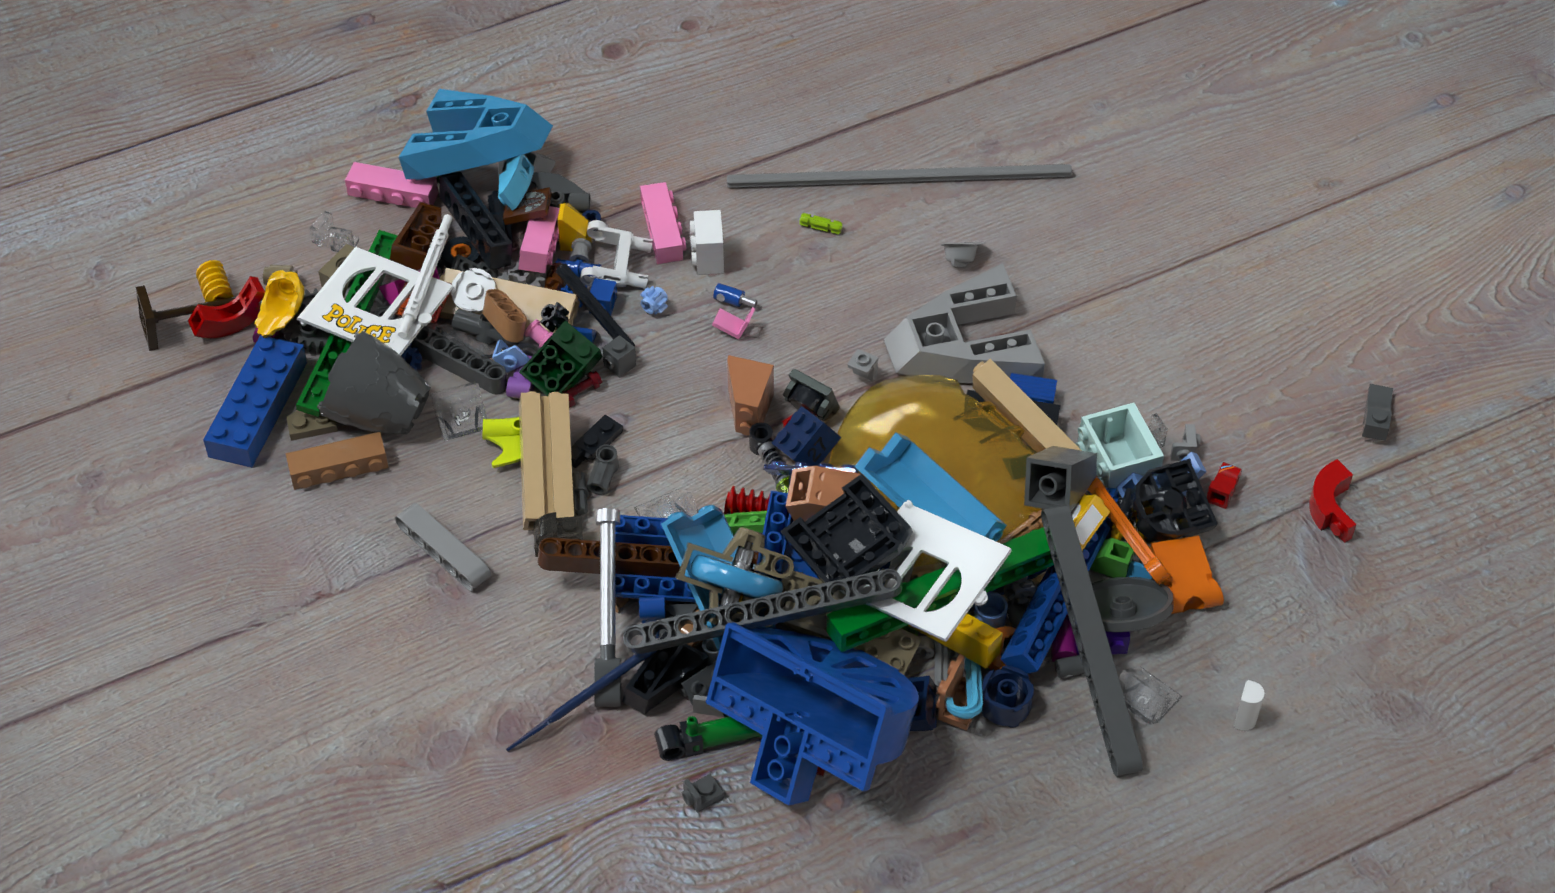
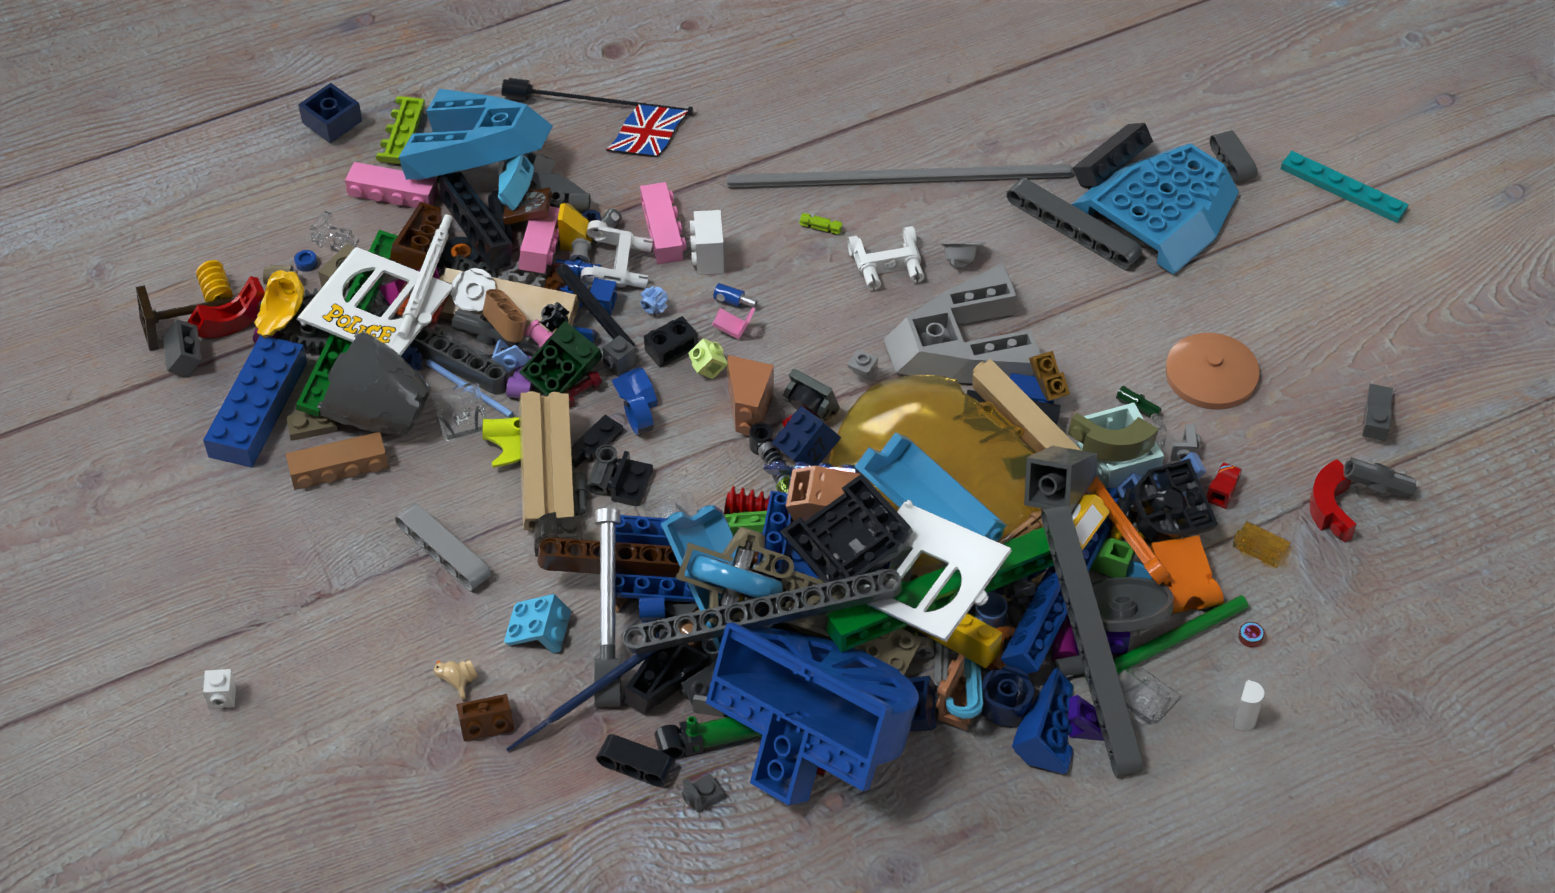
none -> dark grey brick [163,320,202,377]
none -> white brick [203,669,236,709]
none -> blue tile [294,250,318,272]
none -> dark blue brick [298,83,362,143]
none -> lime hinge [375,96,425,164]
none -> light blue axle [426,359,514,418]
none -> tan animal [434,659,478,700]
none -> reddish brown bracket [456,694,514,741]
none -> flag [501,78,693,158]
none -> medium azure bracket [504,594,572,653]
none -> dark grey piece [592,208,622,245]
none -> black beam [596,734,675,787]
none -> black bracket [608,451,653,507]
none -> blue slope [611,367,658,408]
none -> blue piece [624,394,654,435]
none -> black brick [644,316,698,368]
none -> yellowish green brick [688,338,727,379]
none -> white connector [847,226,925,290]
none -> dark grey beam [1006,178,1143,269]
none -> blue wedge [1012,668,1073,774]
none -> pearl gold slope [1029,351,1070,401]
none -> olive arch [1068,413,1159,462]
none -> dark purple slope [1068,695,1104,741]
none -> dark azure wedge [1071,143,1239,275]
none -> black brick [1072,123,1153,186]
none -> green piece [1085,595,1248,681]
none -> dark green axle [1116,386,1162,419]
none -> nougat dish [1165,333,1259,409]
none -> dark grey beam [1210,130,1257,183]
none -> clear yellow bracket [1233,521,1291,568]
none -> clear red tile [1238,622,1265,647]
none -> teal plate [1280,151,1409,223]
none -> dark grey piece [1343,457,1417,499]

